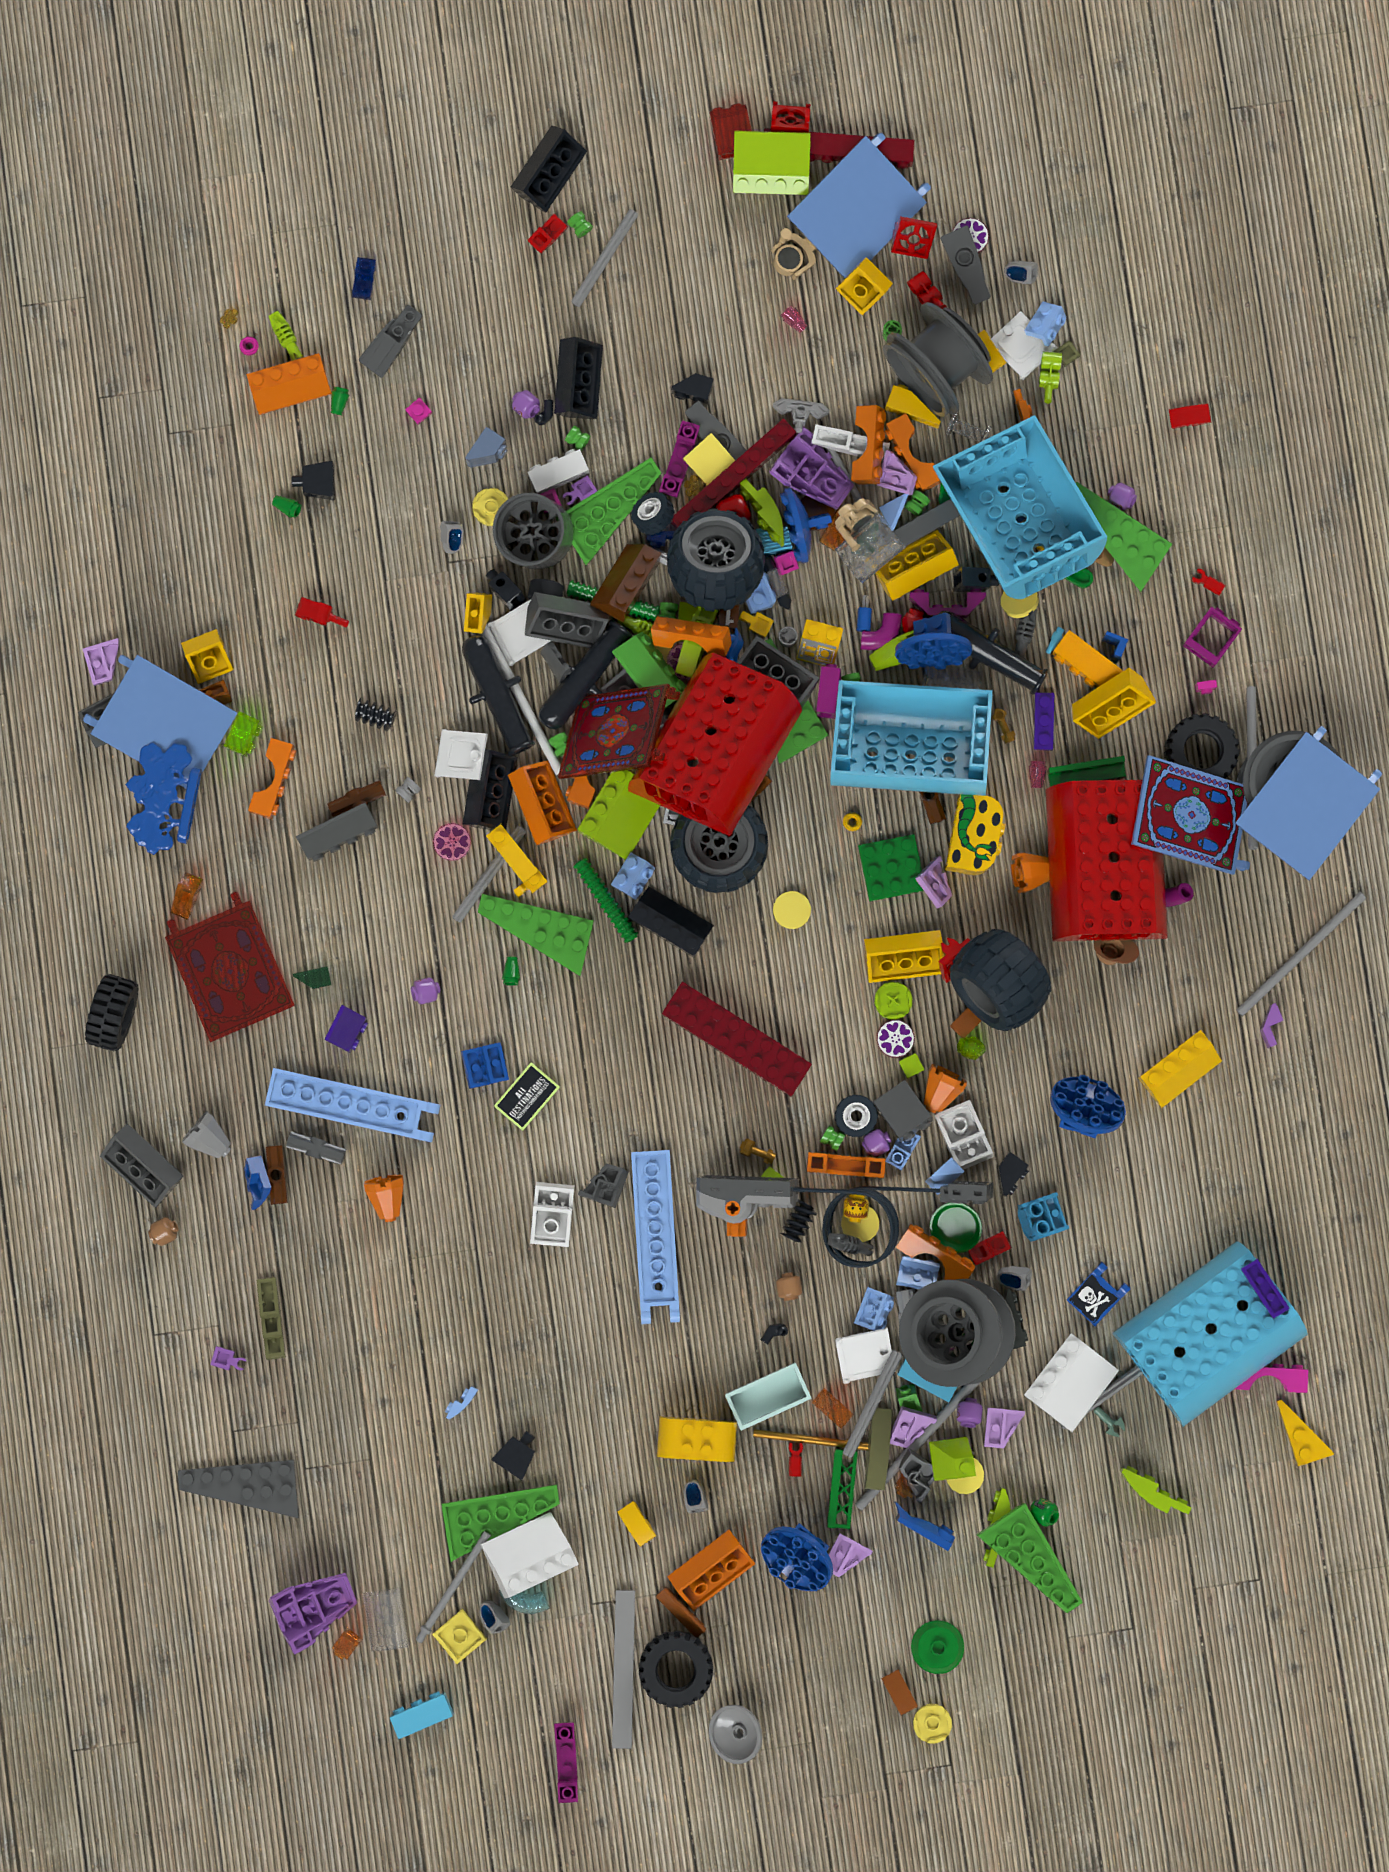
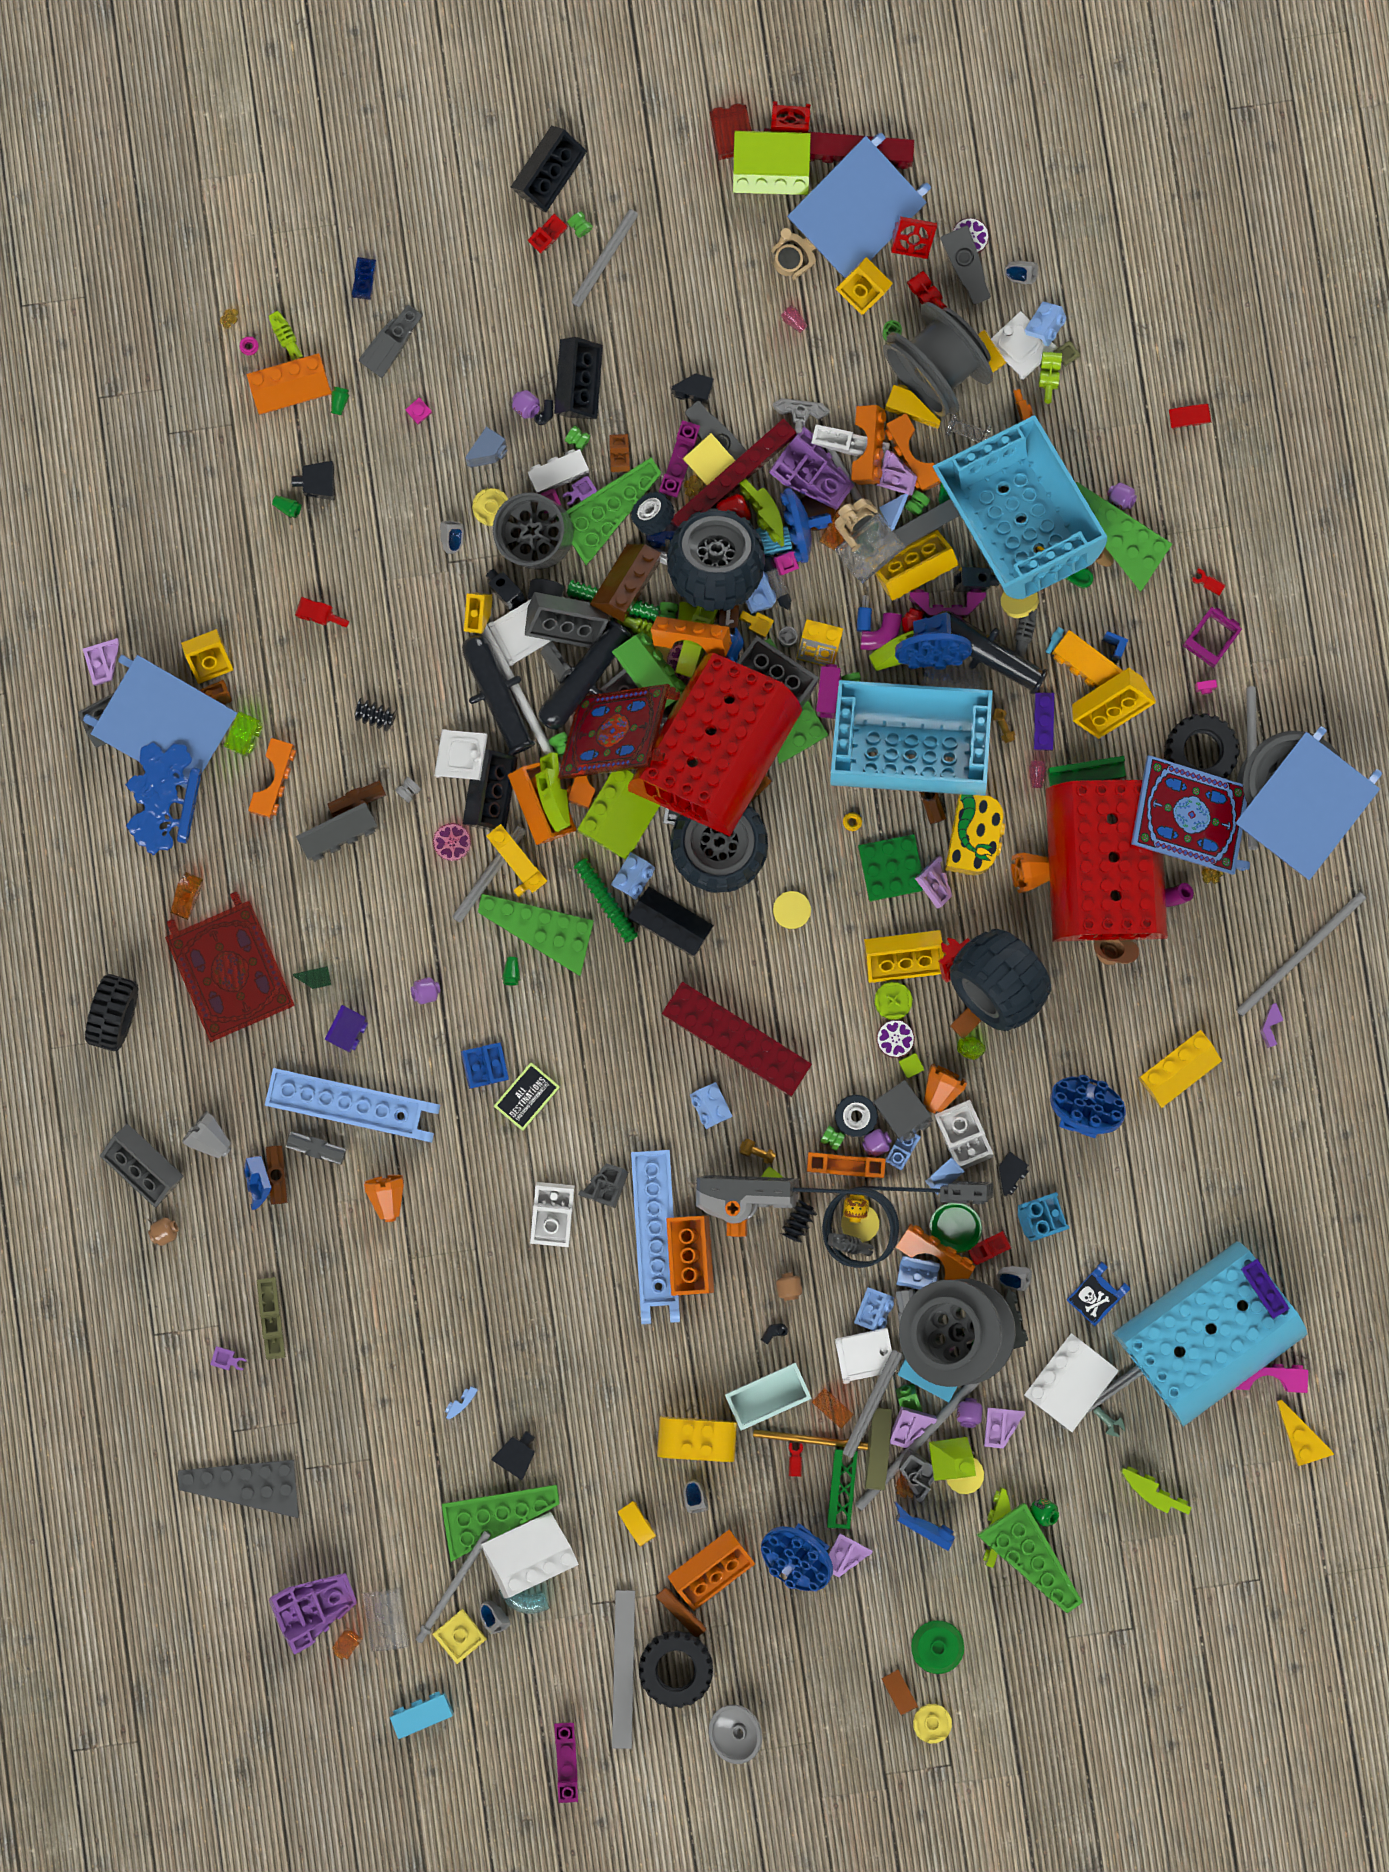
none -> lime slope [535,752,570,832]
none -> dark orange slope [609,434,630,472]
none -> orange slope [666,1216,714,1296]
none -> light blue bracket [690,1082,733,1129]
none -> clear yellow plant [1201,868,1223,884]

